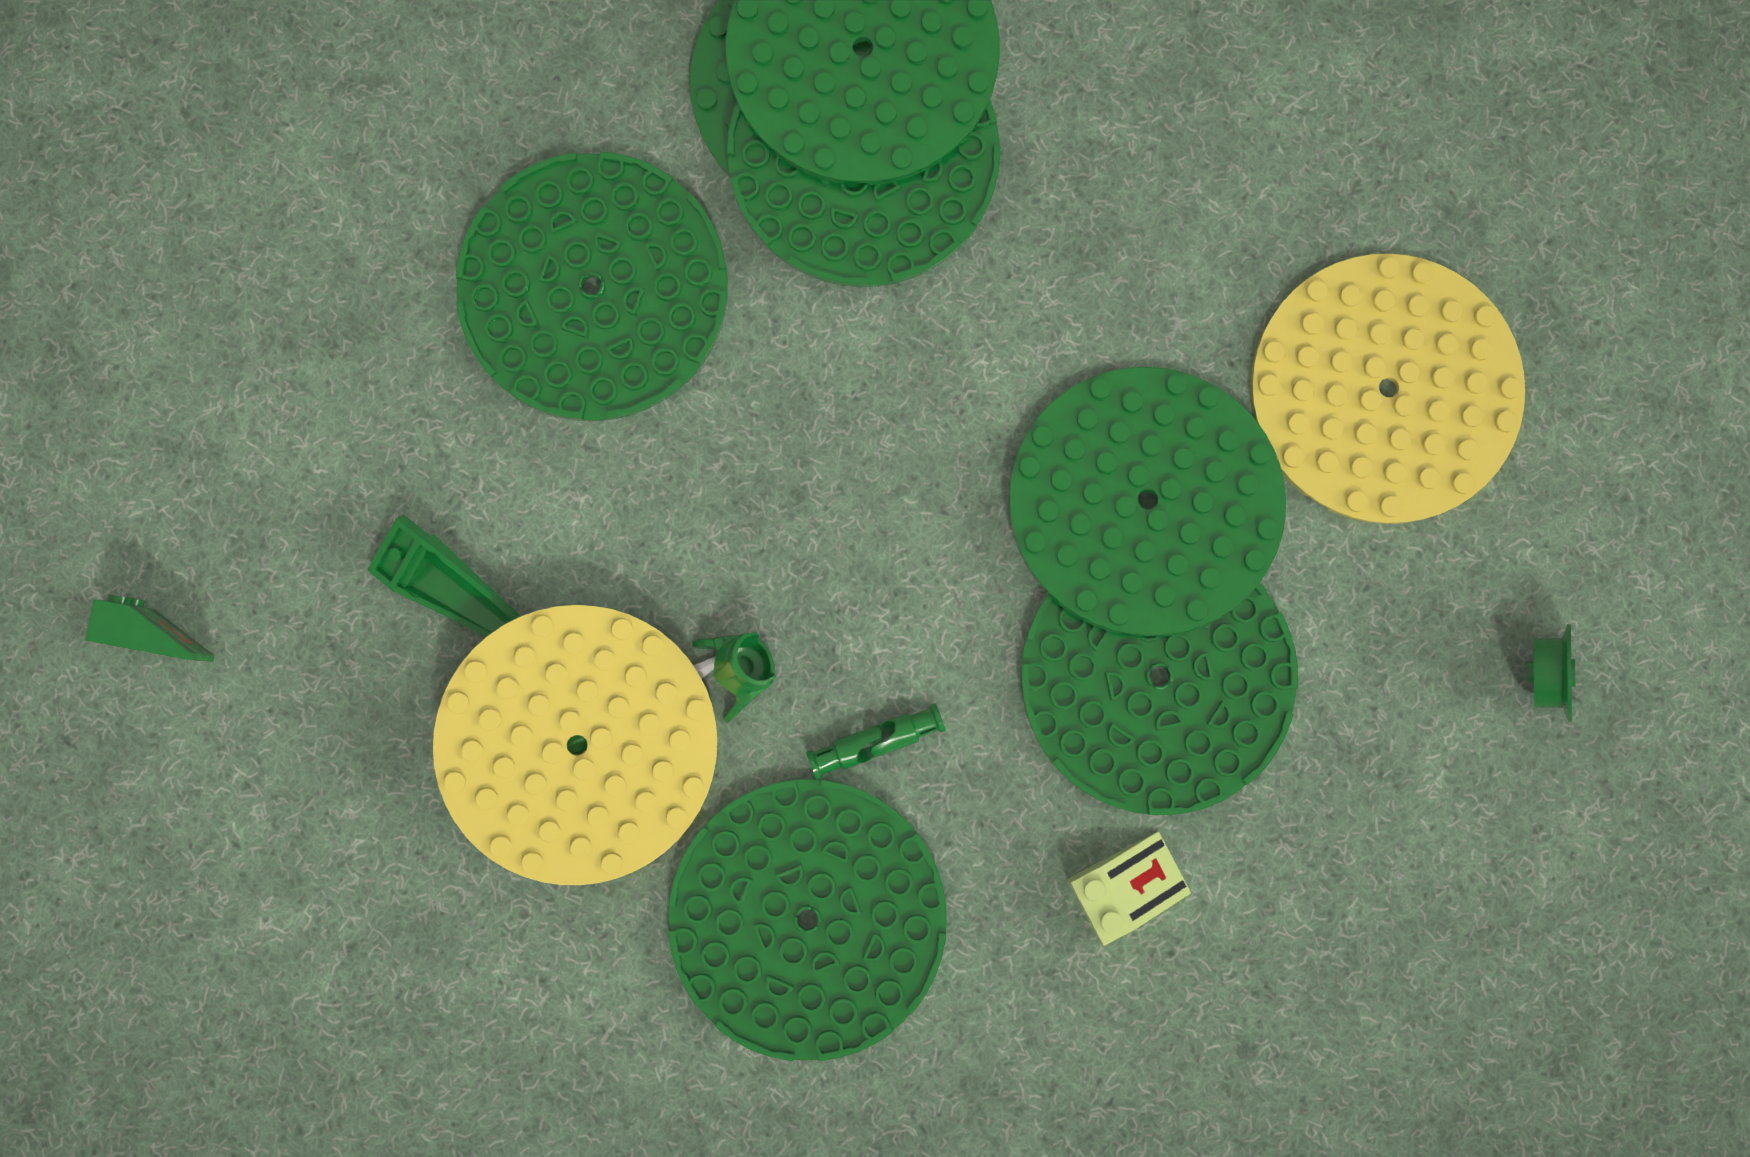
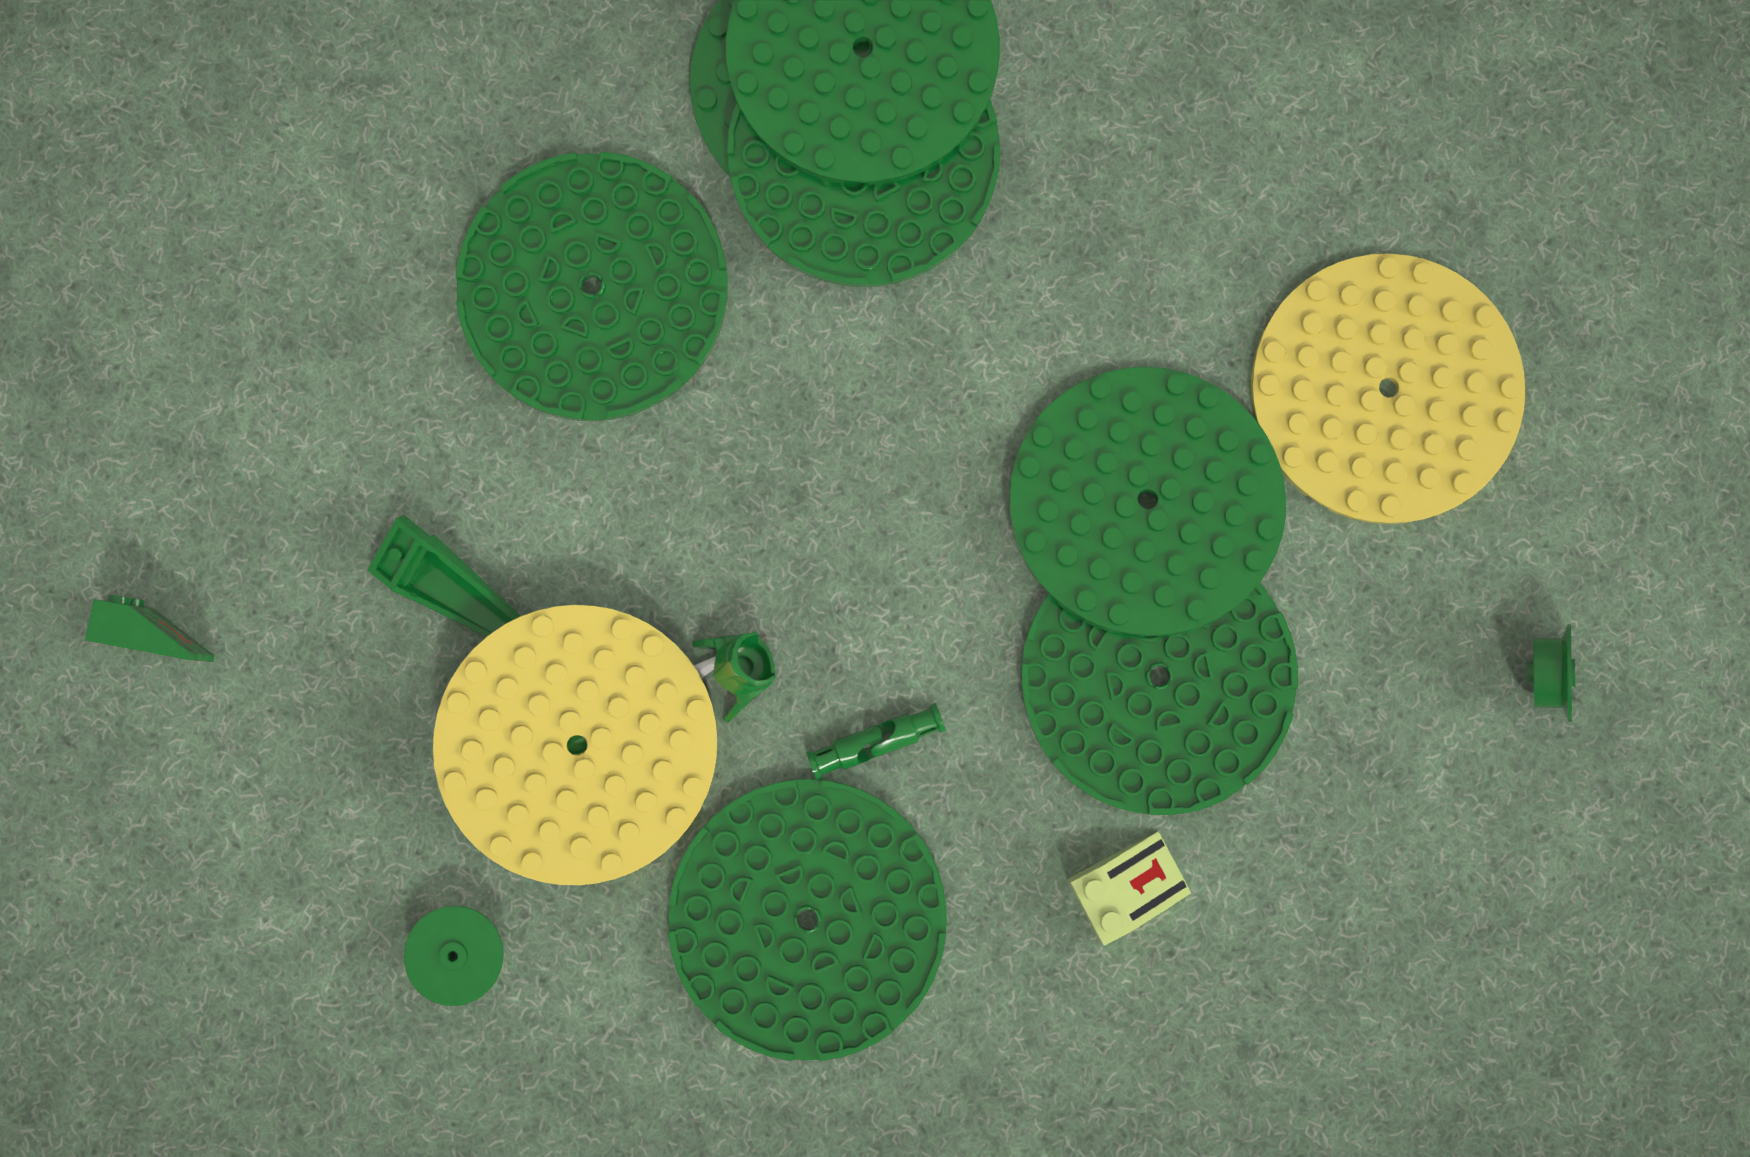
none -> green piece [404,906,504,1006]

